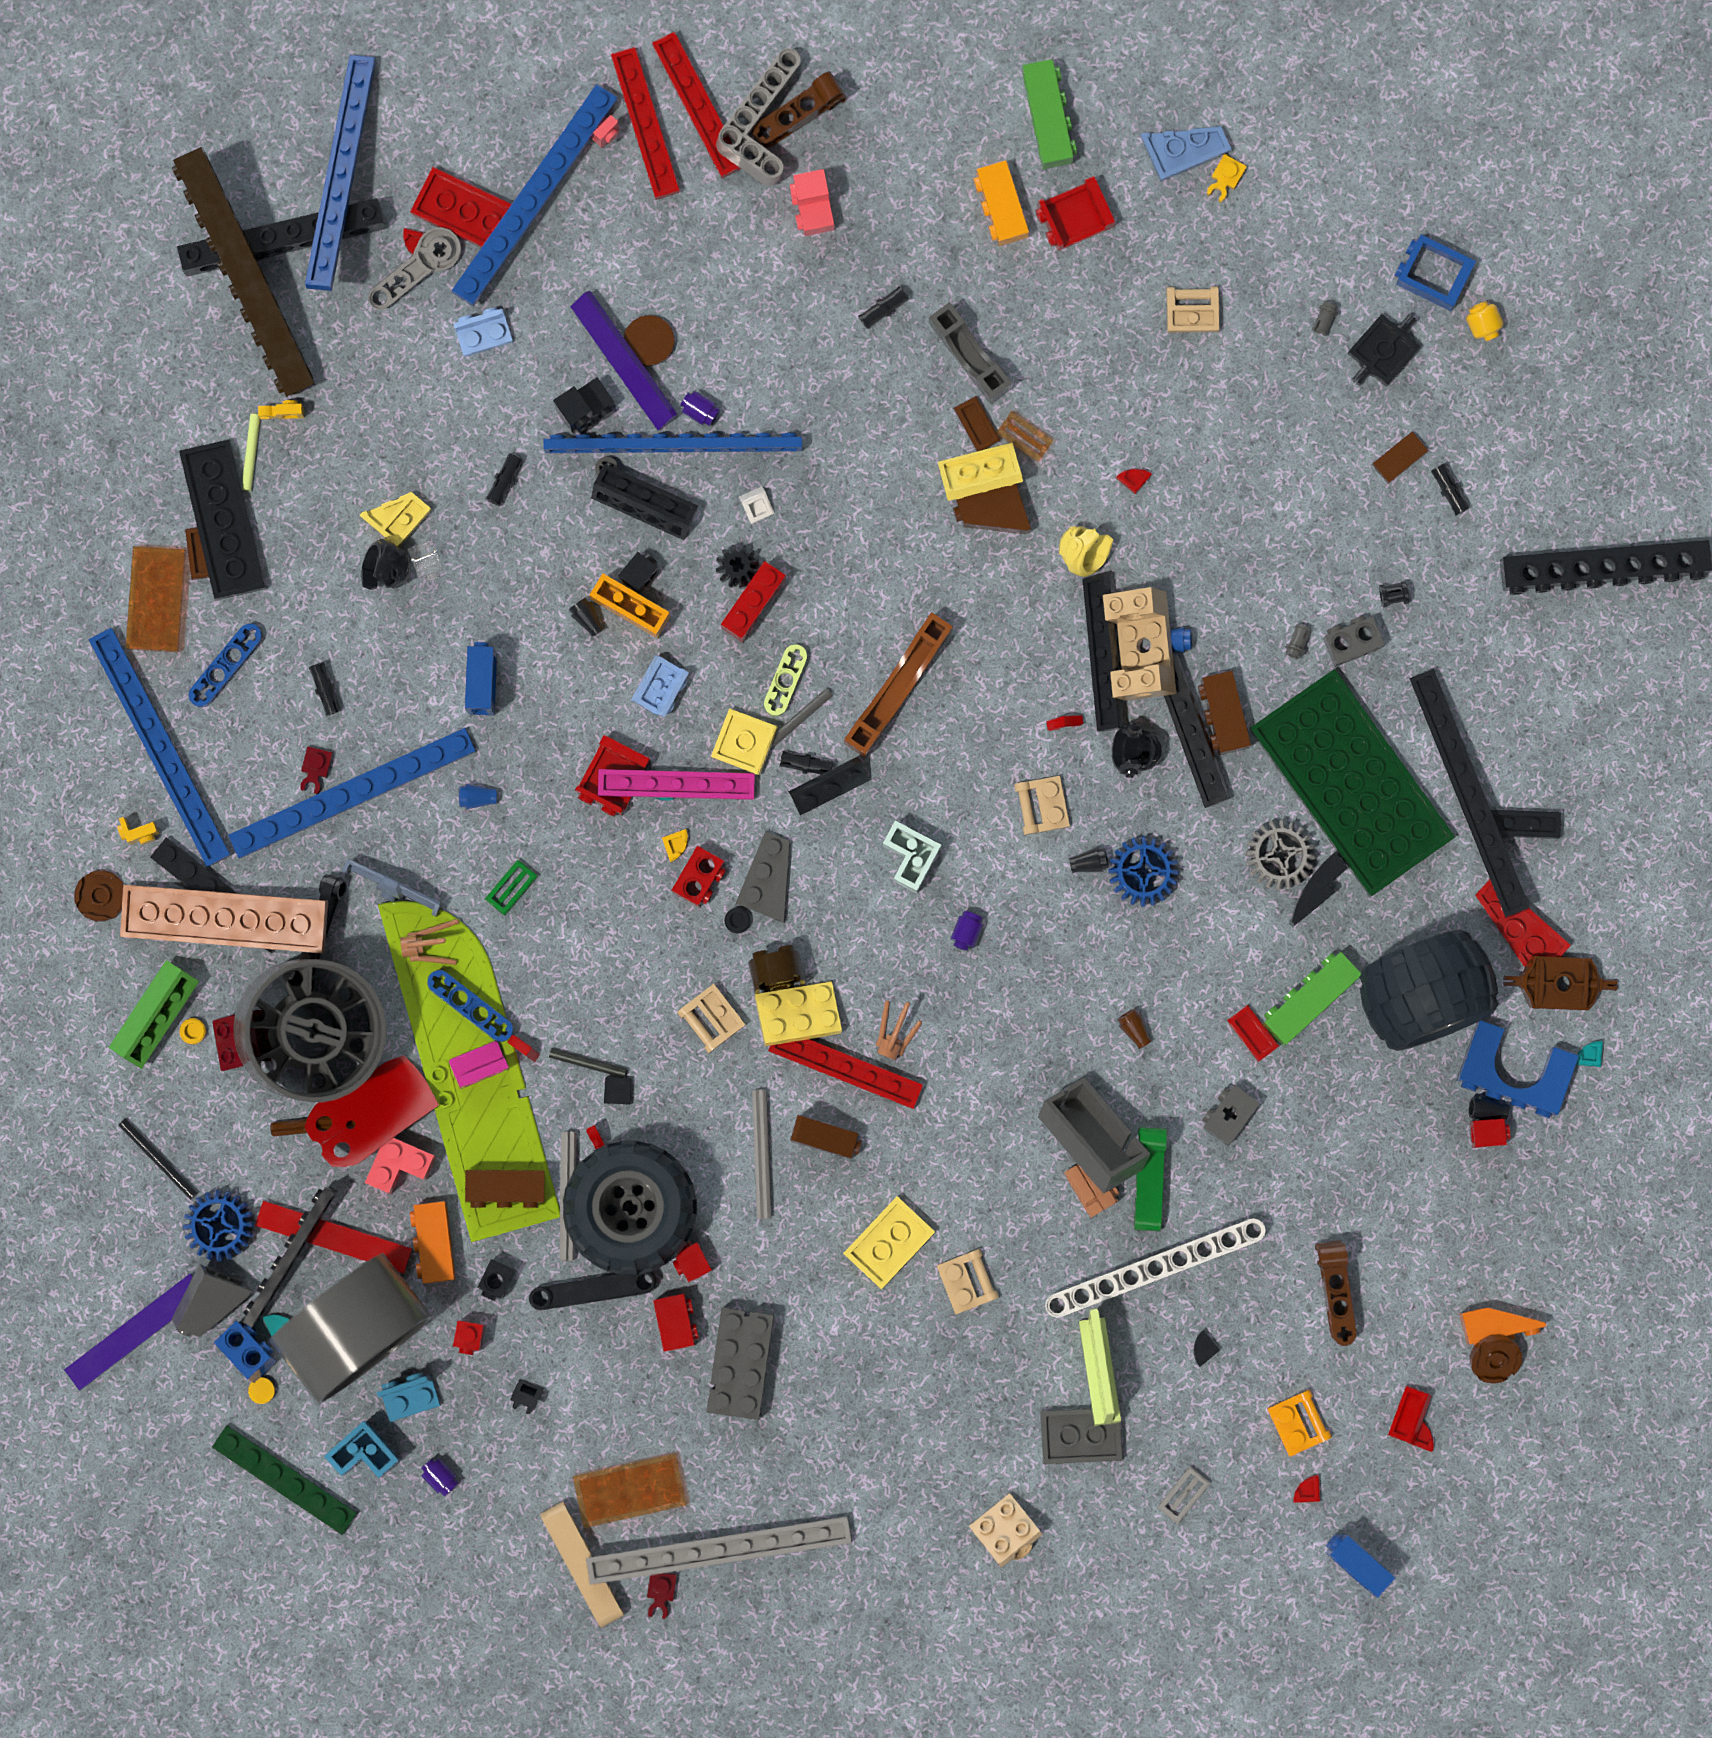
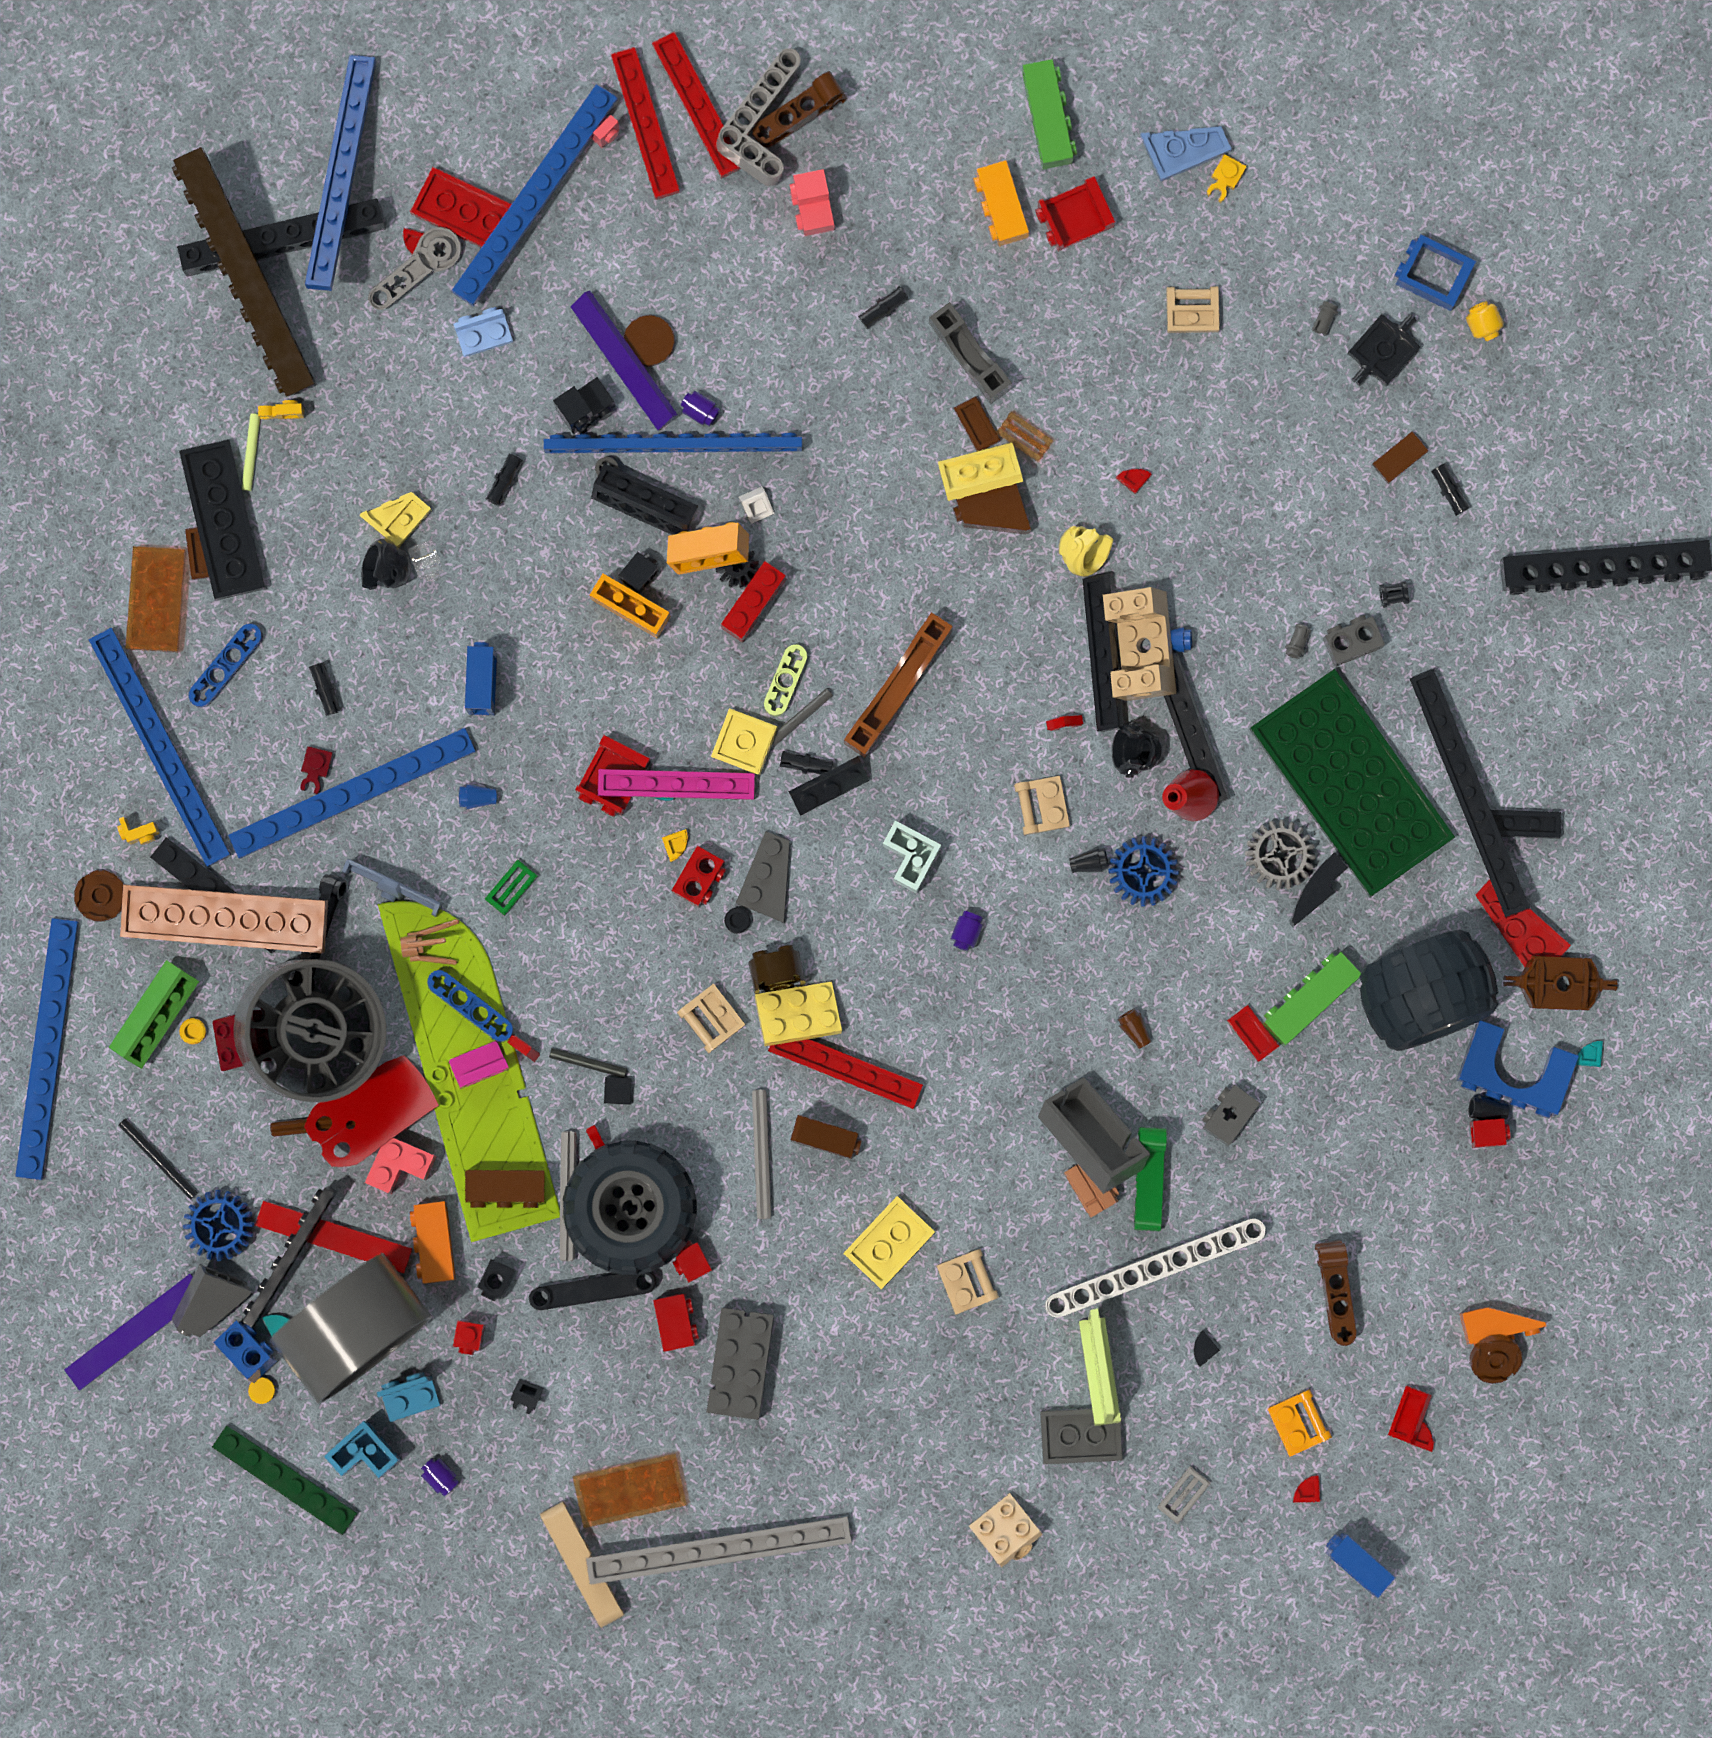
black cone [569,597,604,637] -> none
light blue bracket [631,655,689,717] -> none
dark red plate [647,1573,677,1619] -> none
nougat plant [876,1001,922,1061] -> none
reddish brown brick [1197,671,1251,756] -> none
none -> blue plate [15,918,79,1180]
none -> light orange brick [667,522,749,575]
none -> red cone [1162,769,1219,821]

